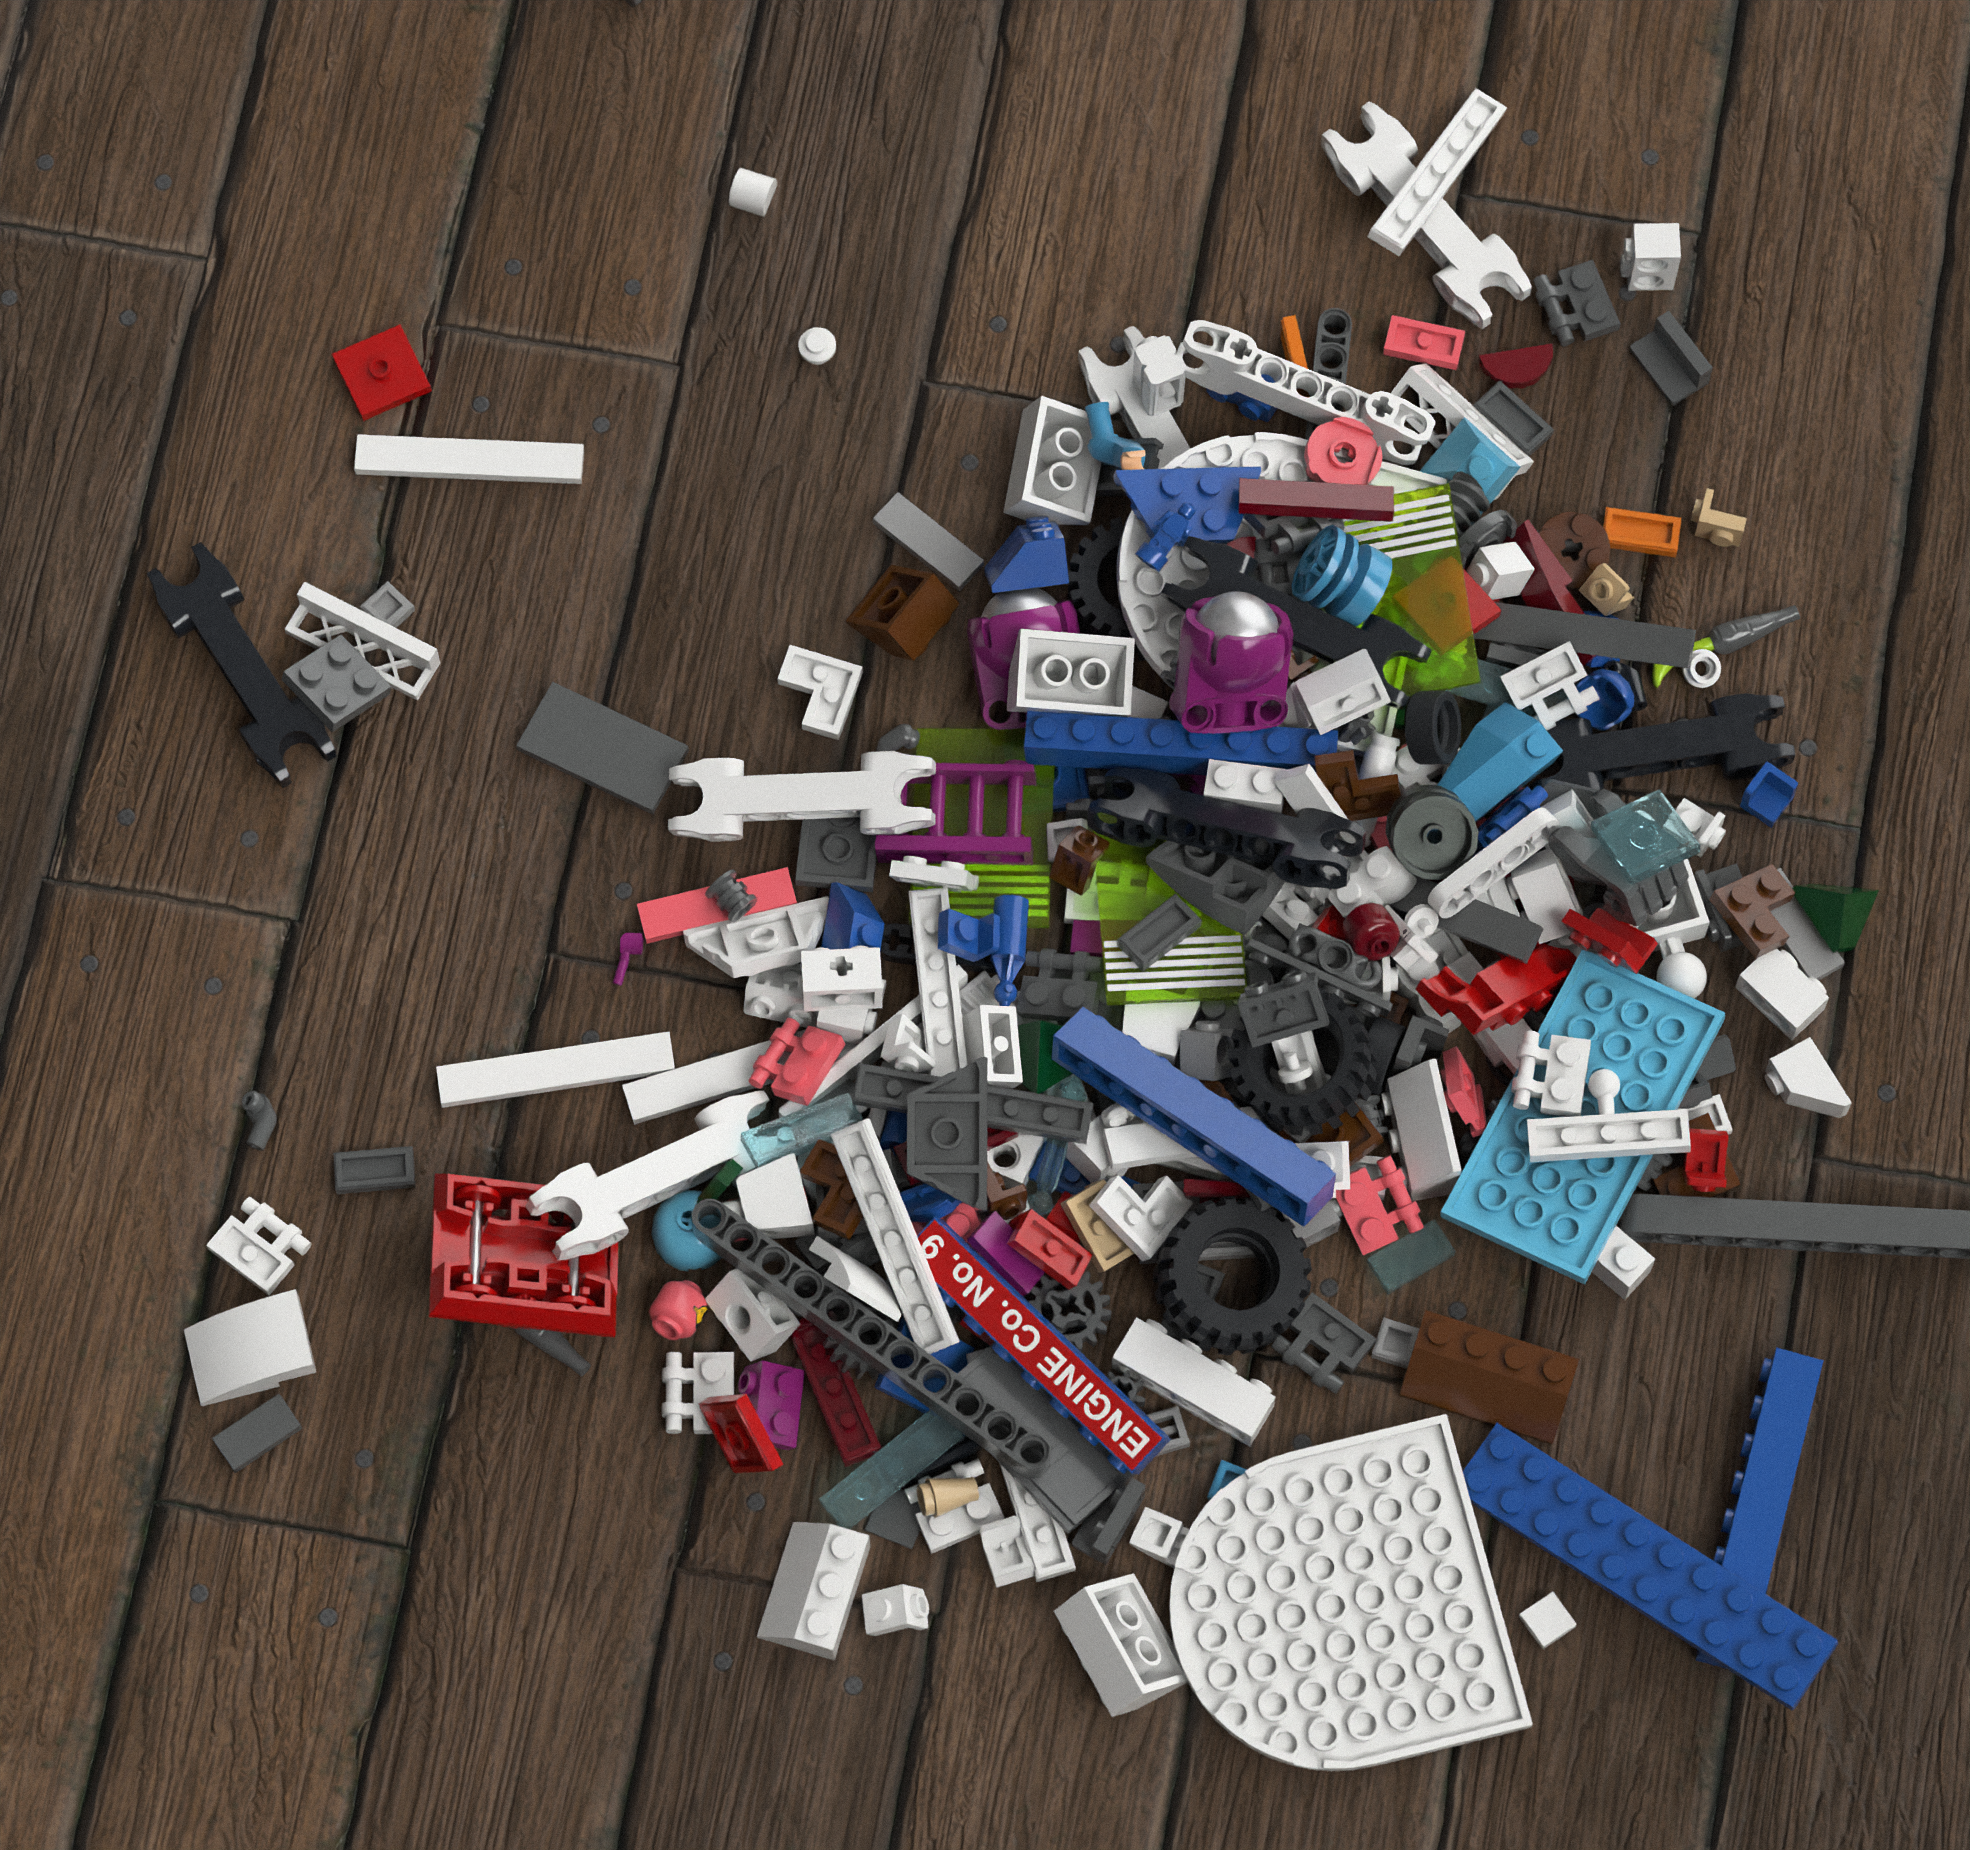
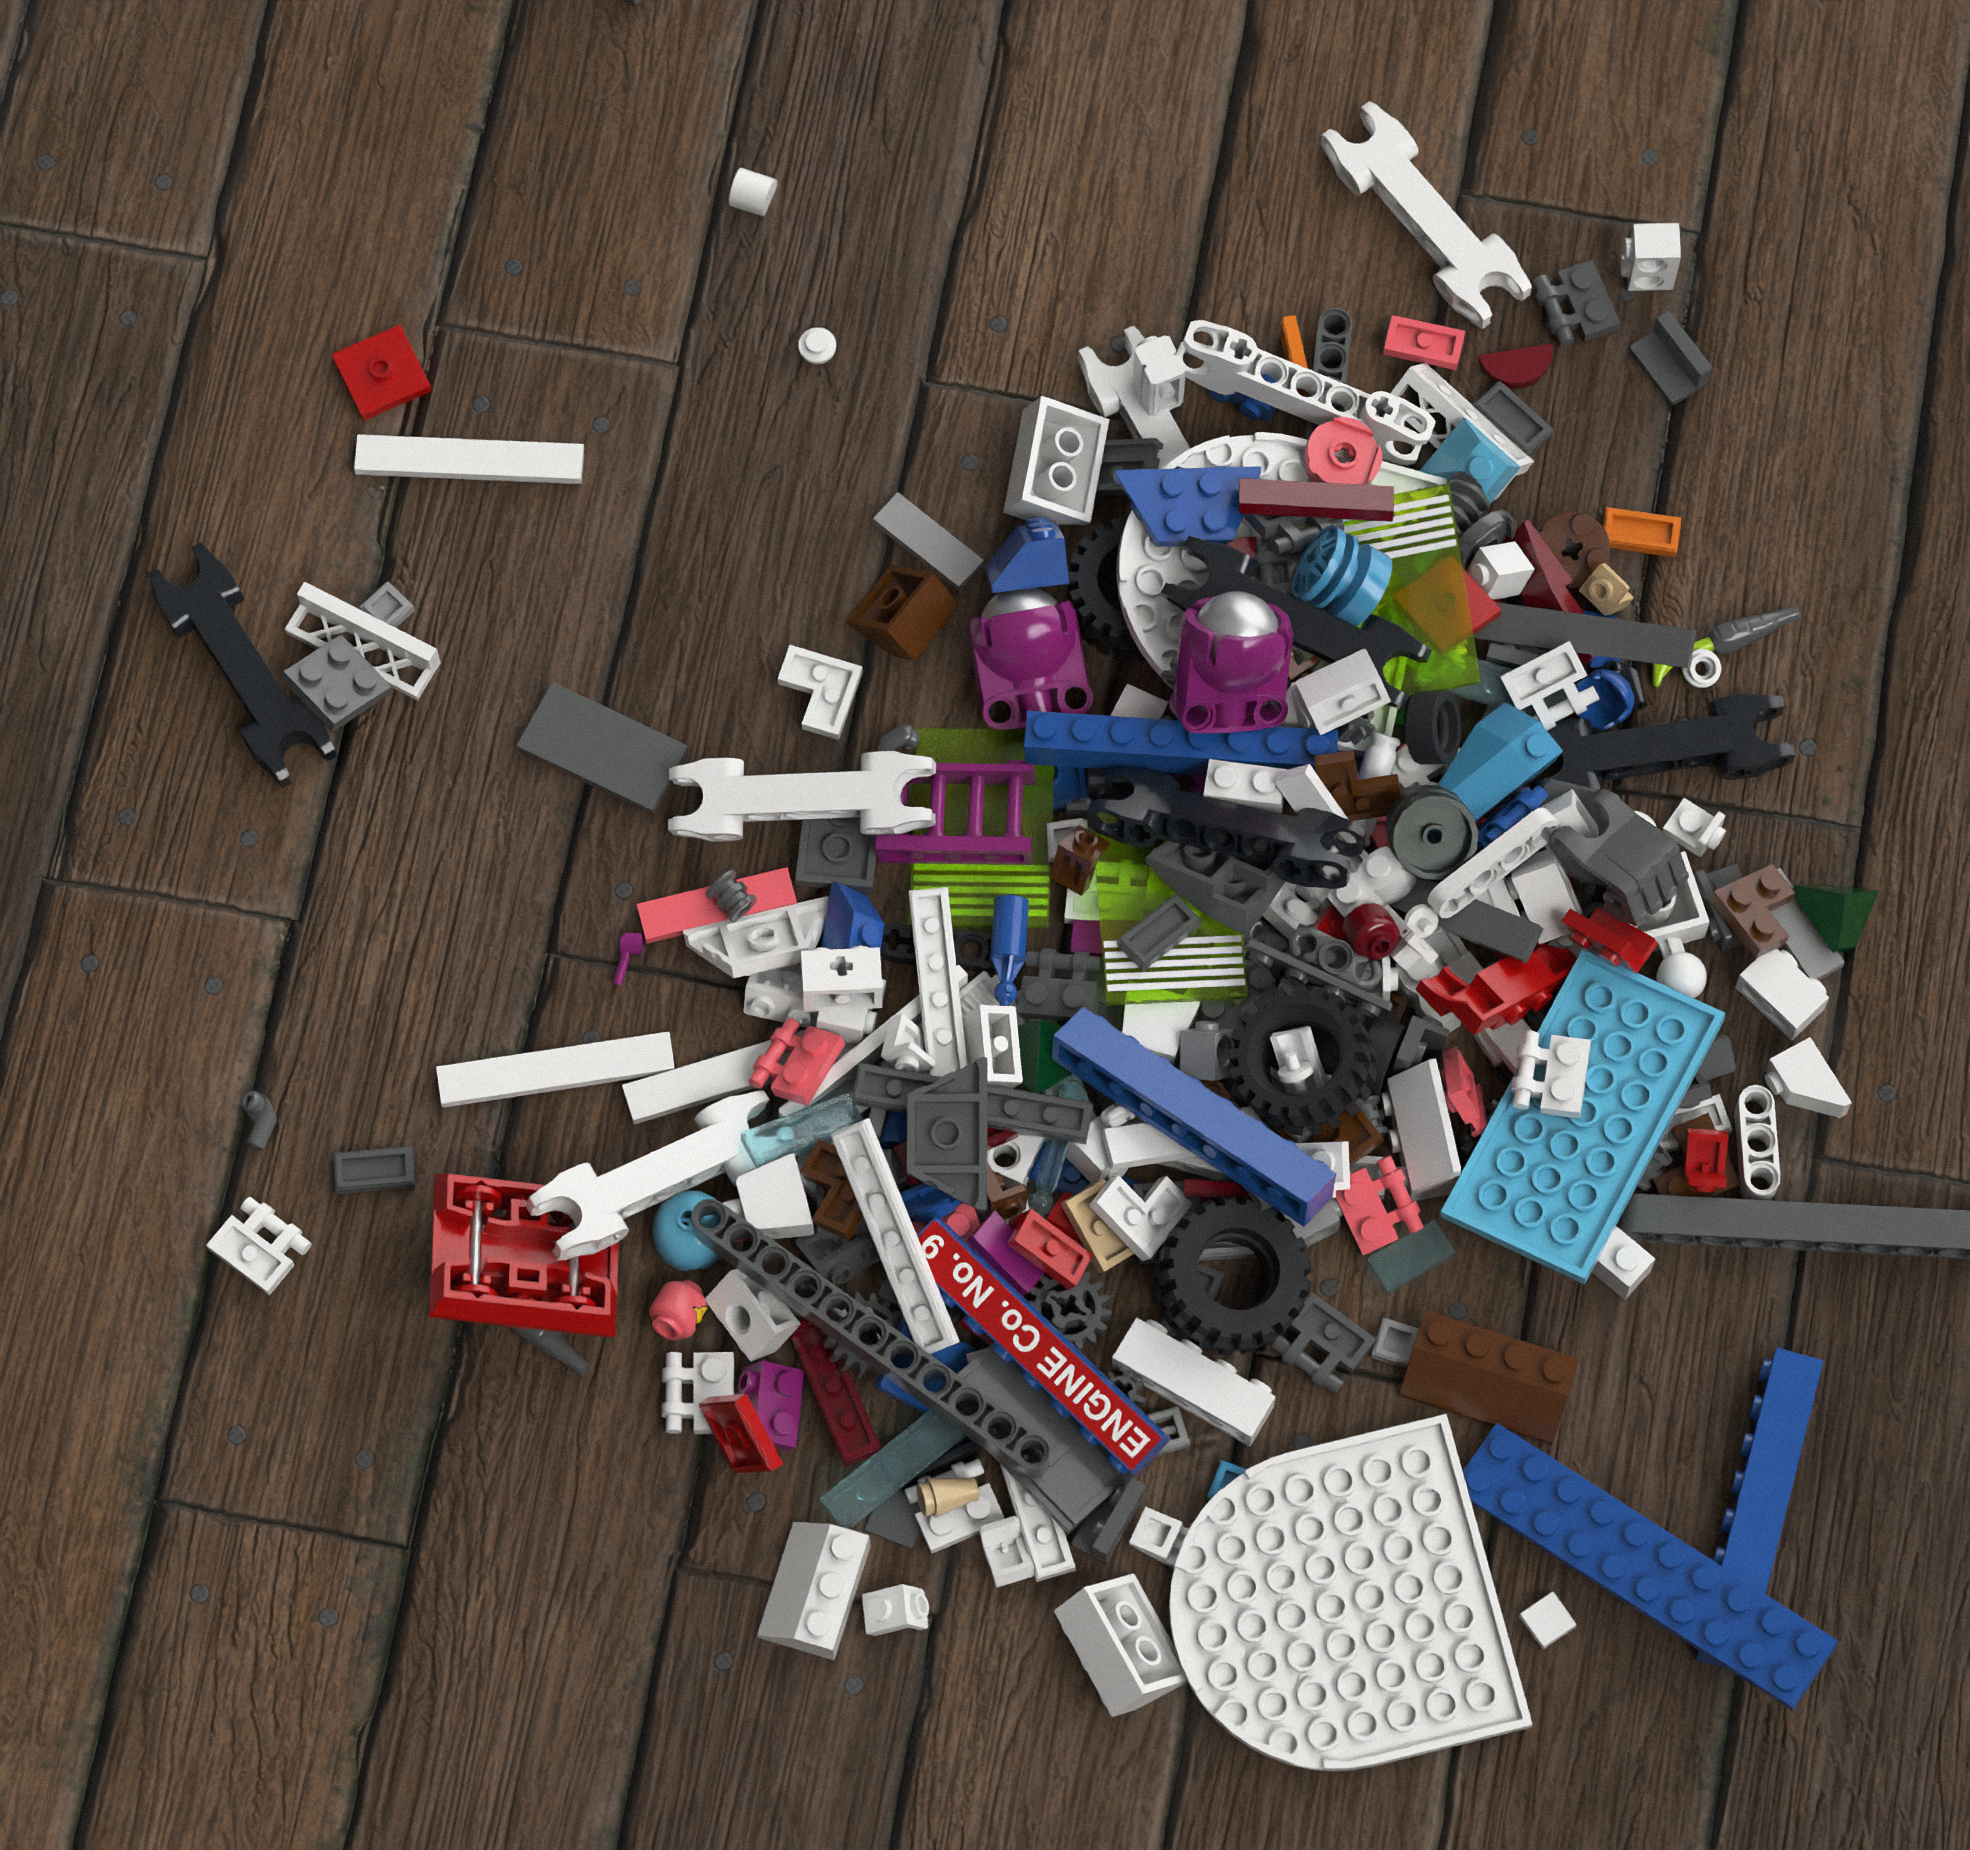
white slope [184,1289,316,1406] -> none
dark grey tile [212,1394,303,1473] -> none
dark green tile [697,1159,743,1203] -> none
white slope [809,1236,902,1322] -> none
white plate [889,856,979,892] -> none
blue bracket [938,908,1000,962] -> none
white slope [1007,629,1135,717] -> none
dark azure arm [1085,402,1145,470] -> none
blue piece [1135,502,1195,573] -> none
dark grey bracket [1238,970,1330,1048] -> none
white tile [1367,88,1507,256] -> none
white plate [1527,1069,1691,1162] -> none
clear light blue tile [1591,789,1700,885] -> none
tan bracket [1691,488,1747,547] -> none
blue panel [1739,761,1798,828] -> none
none -> white beam [1734,1085,1780,1201]

